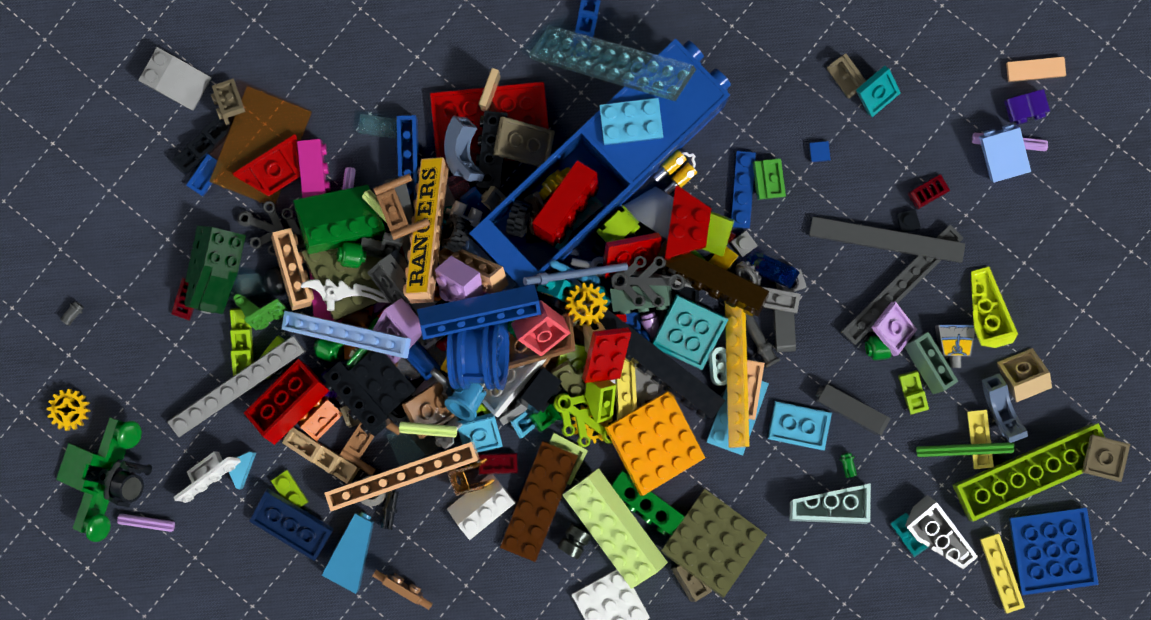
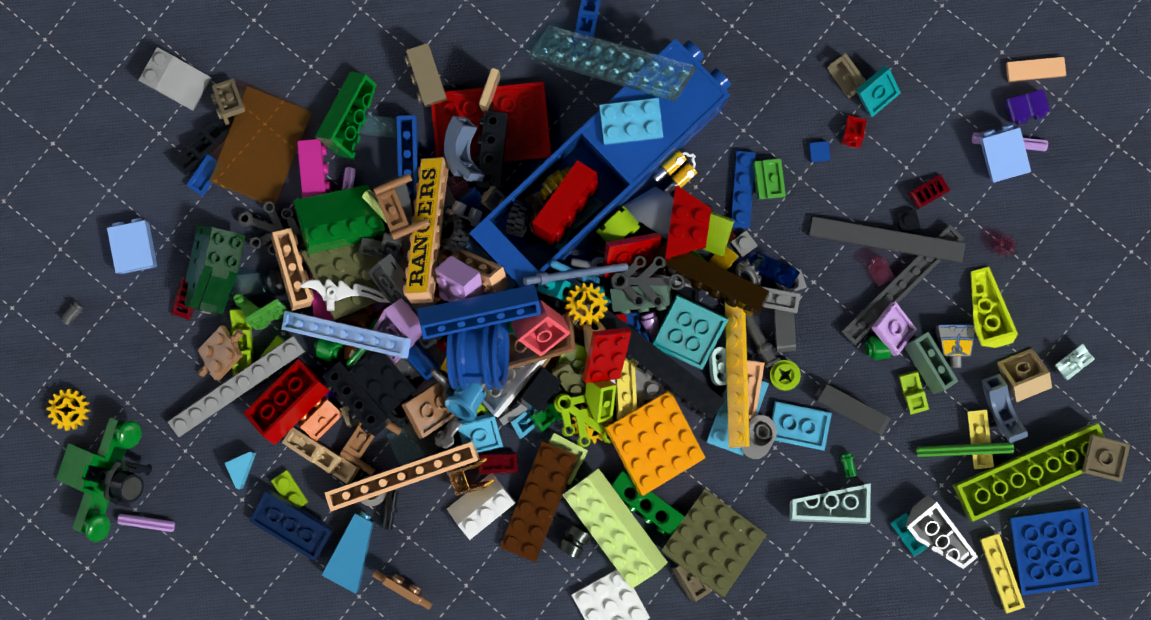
white bracket [174,451,241,503] -> none
red wing [232,134,301,197] -> none
green head [337,242,366,269] -> none
yellowish green axle [399,422,457,438] -> none
dark tan tile [493,117,555,167] -> none
none -> light blue brick [107,218,157,274]
none -> medium nougat plate [198,326,244,380]
none -> green wedge [315,72,377,159]
none -> dark tan wedge [404,43,447,107]
none -> light grey piece [741,415,777,459]
none -> lime gear [770,360,801,391]
none -> red bracket [842,115,867,148]
none -> clear pink bracket [867,256,895,287]
none -> clear pink gear [992,234,1018,258]
none -> light aqua hips [1055,344,1094,380]

